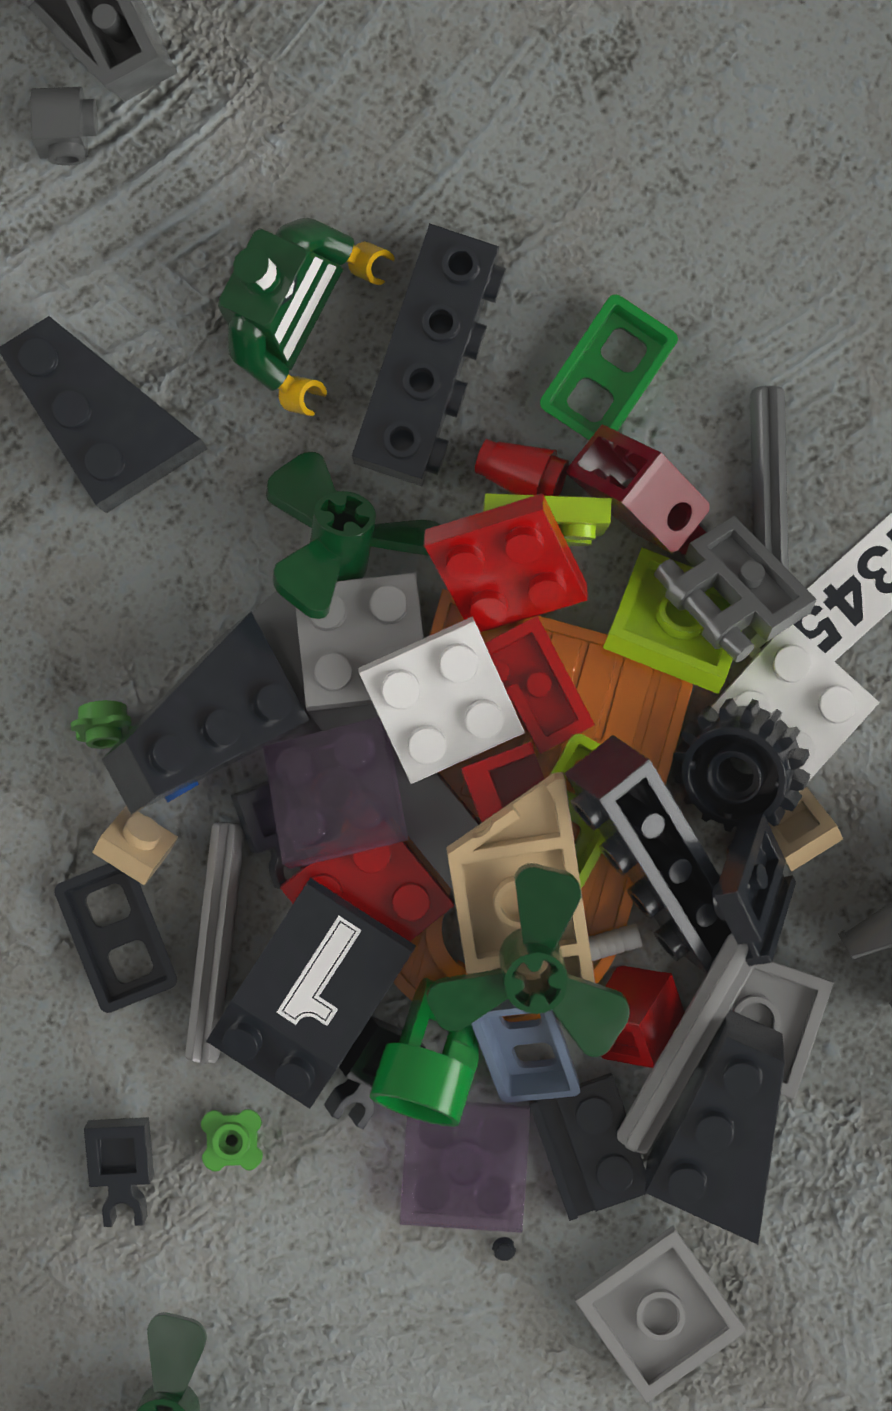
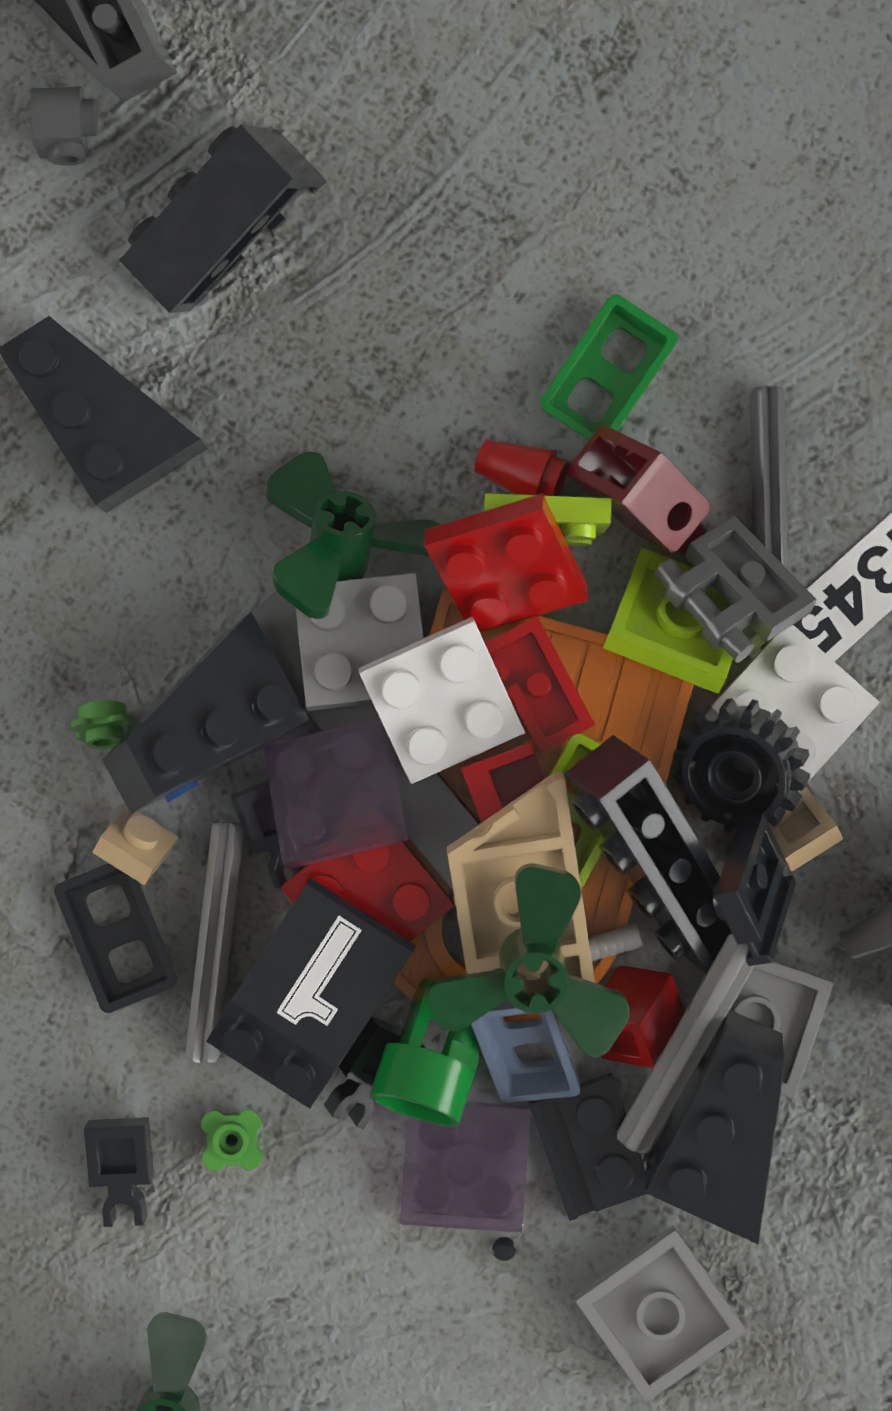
dark green torso [218,218,395,416] -> none
black brick [352,223,506,486] -> none
none -> black wedge [119,124,327,313]

